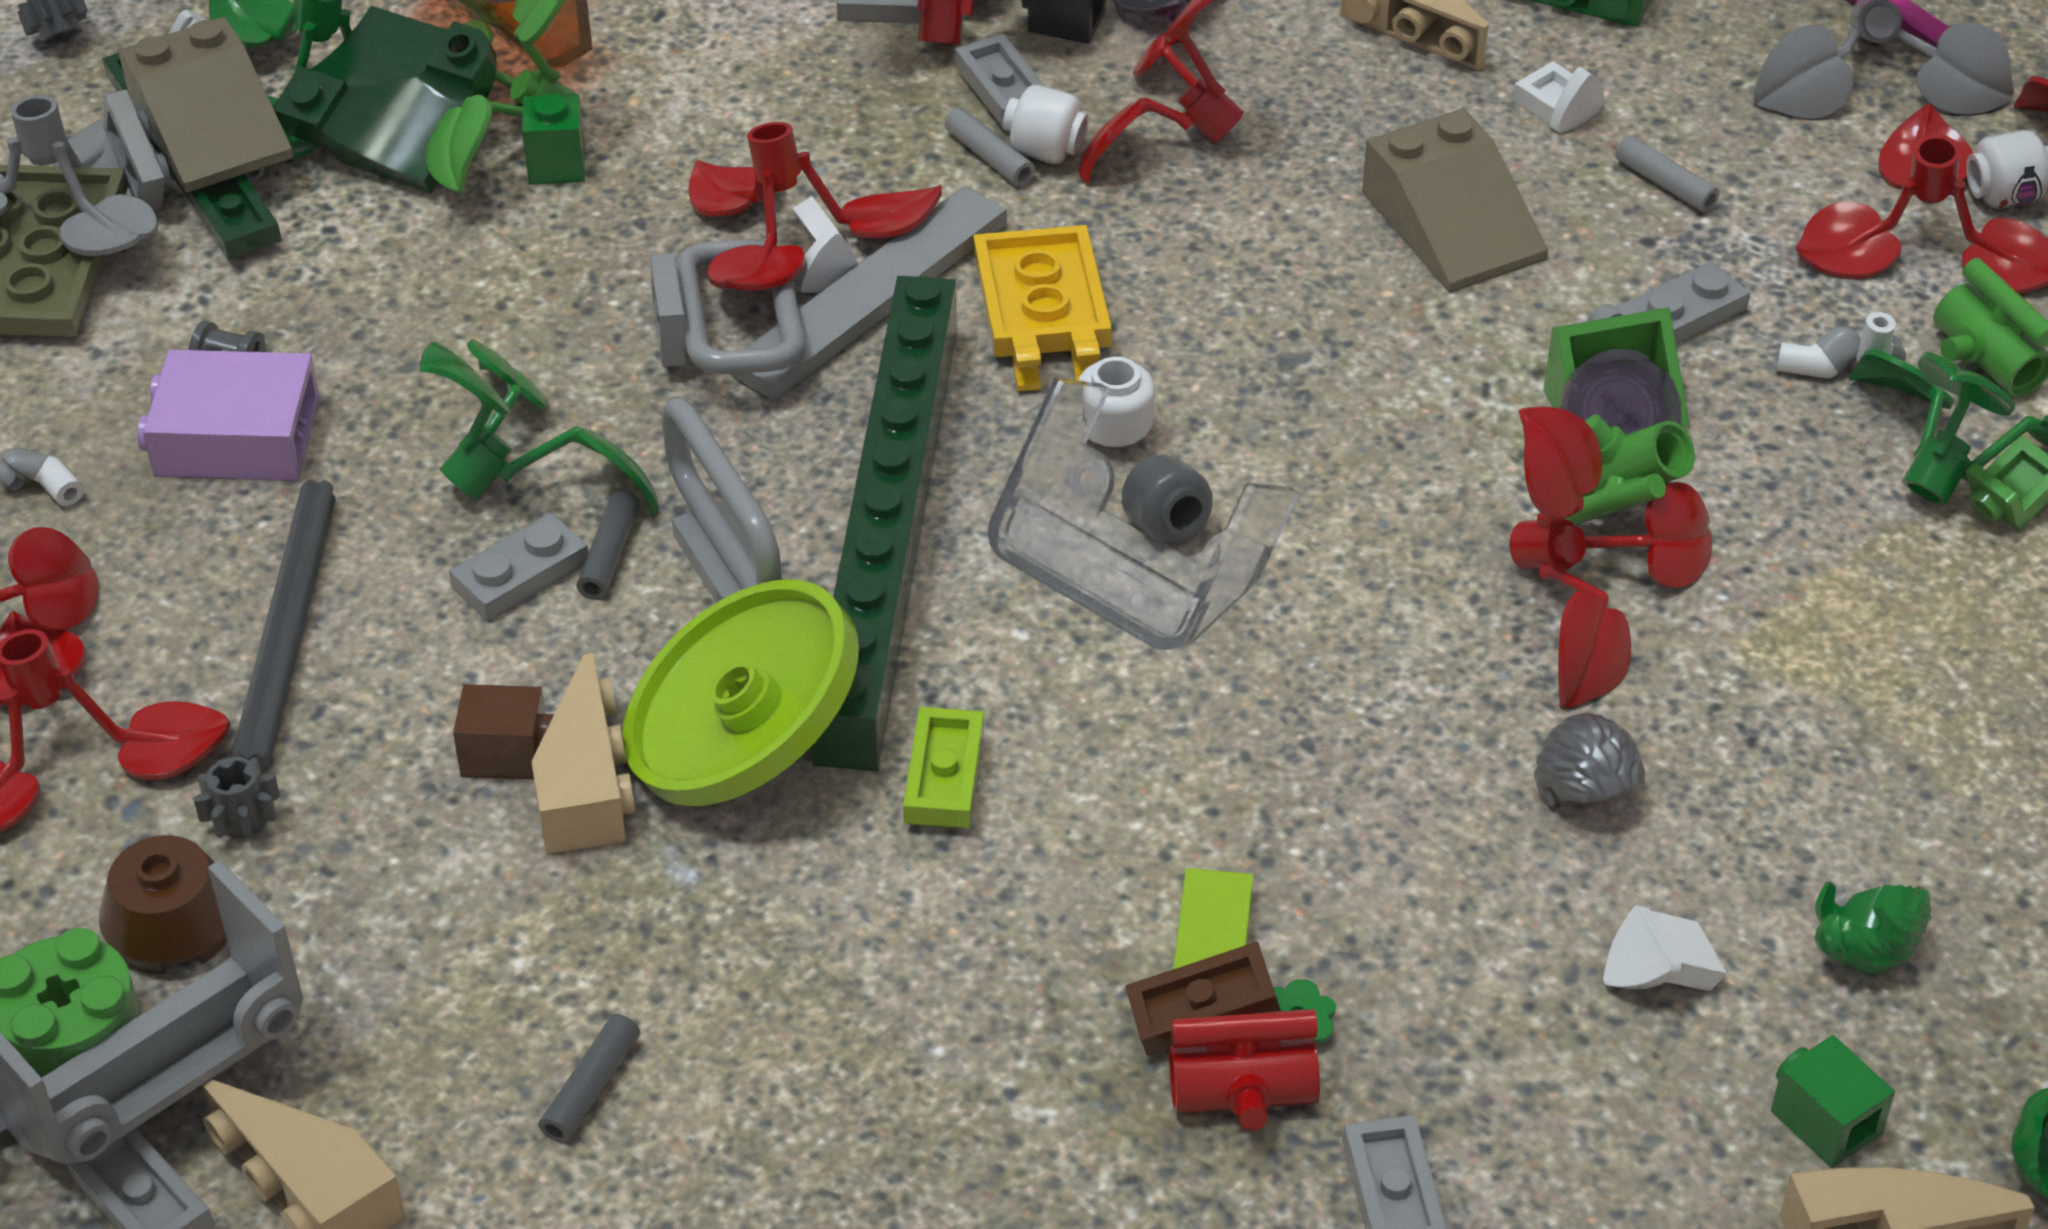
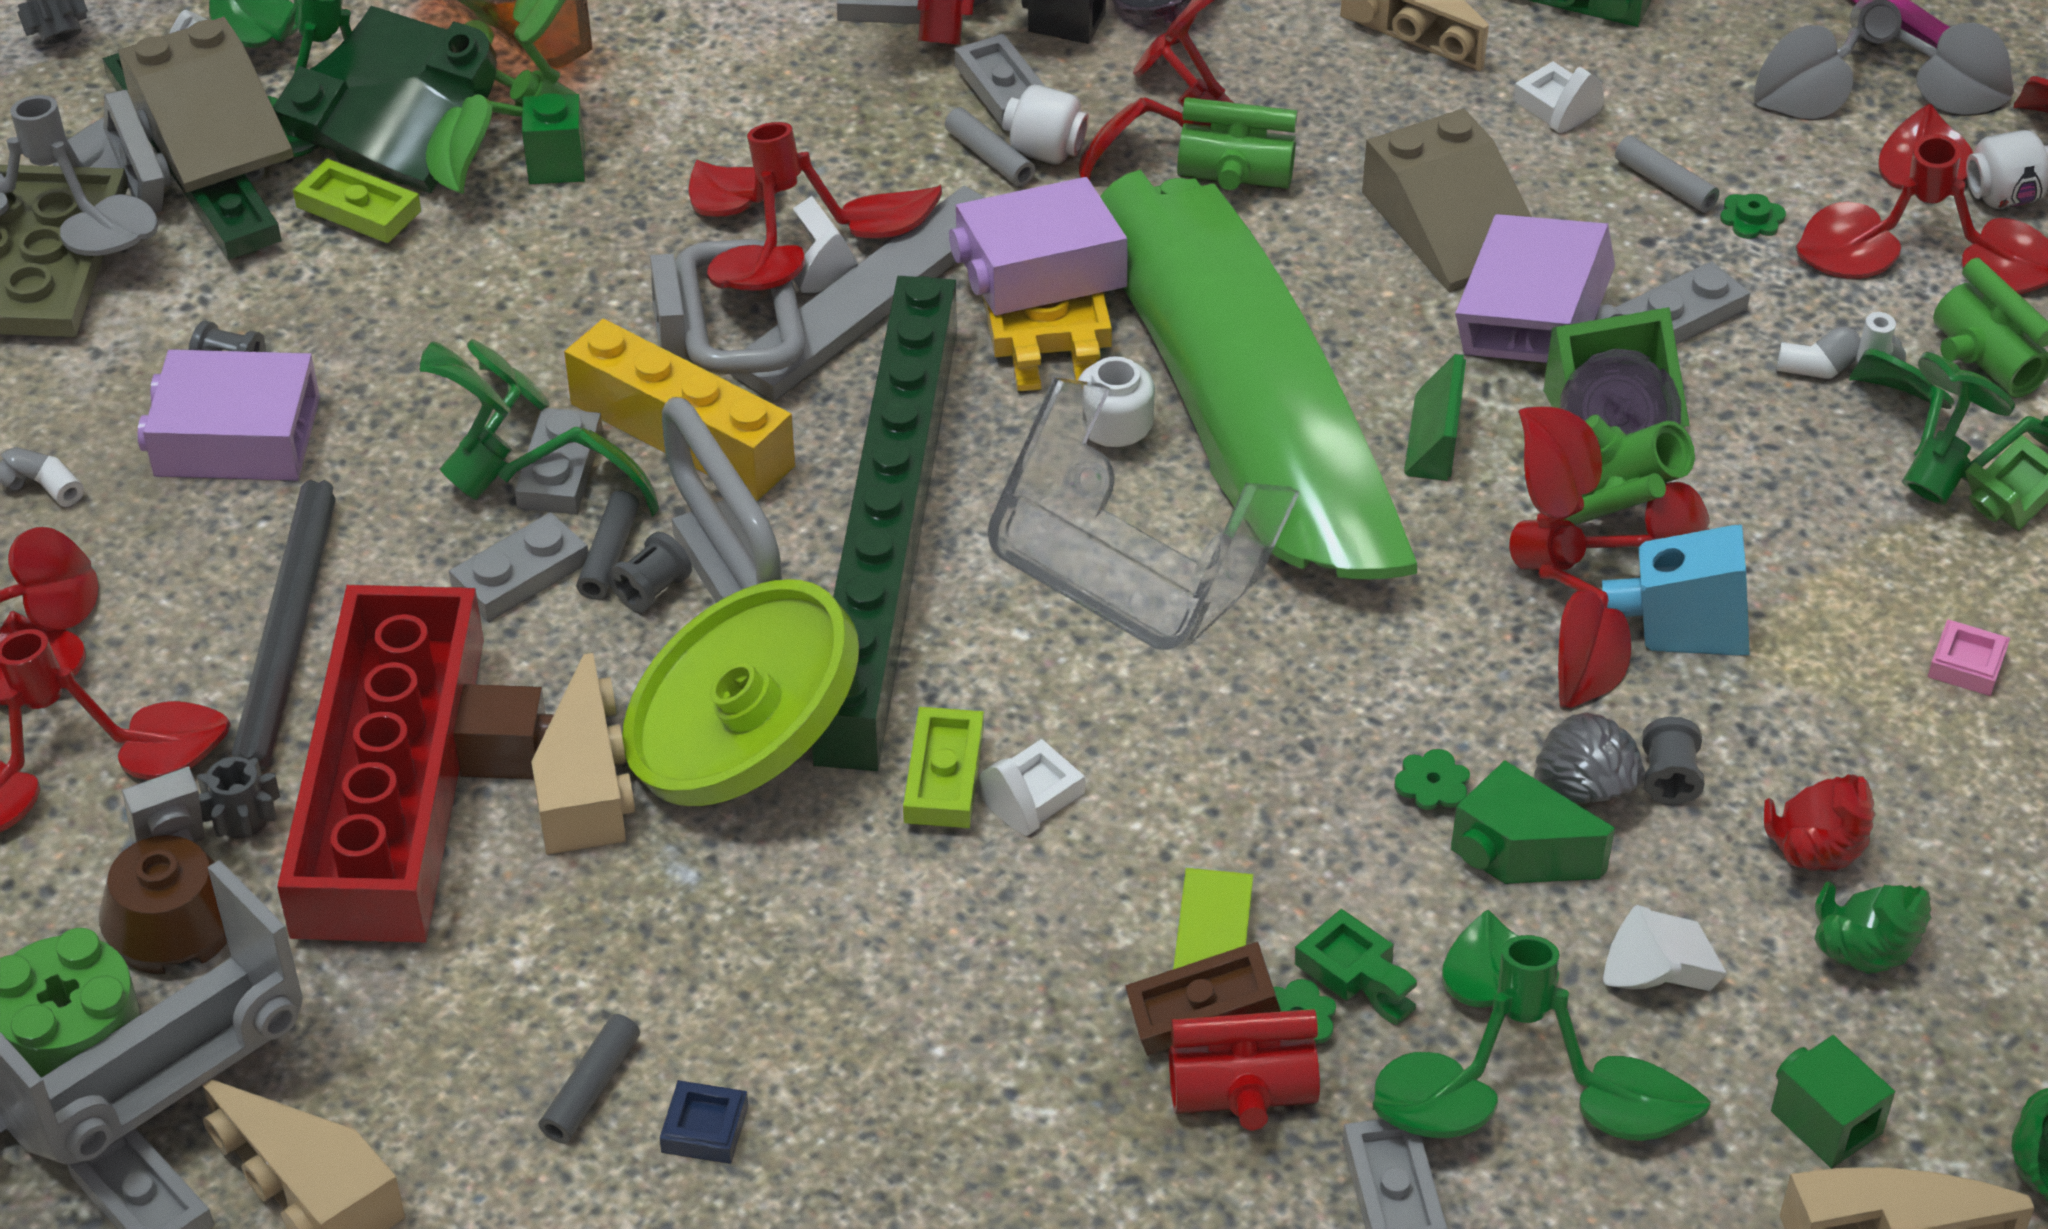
dark grey head [1121,454,1213,545] -> none
none -> light grey plate [122,766,205,844]
none -> red brick [277,585,484,943]
none -> lime plate [293,158,421,243]
none -> light grey plate [515,408,603,514]
none -> yellow brick [564,318,795,501]
none -> dark grey bush [607,531,692,613]
none -> dark blue tile [659,1080,749,1164]
none -> lavender brick [949,177,1127,316]
none -> white tile [977,739,1085,836]
none -> bright green slope [1100,169,1417,580]
none -> bright green pin [1177,97,1298,190]
none -> green plate [1295,908,1417,1025]
none -> green plant [1372,910,1711,1141]
none -> green plant [1394,749,1470,810]
none -> green slope [1404,354,1466,481]
none -> green slope [1451,760,1615,884]
none -> lavender brick [1455,214,1615,363]
none -> medium azure torso [1602,525,1750,655]
none -> dark grey bush [1642,716,1705,805]
none -> green plant [1720,194,1786,239]
none -> red hair [1764,774,1876,872]
none -> bright pink tile [1928,619,2010,696]

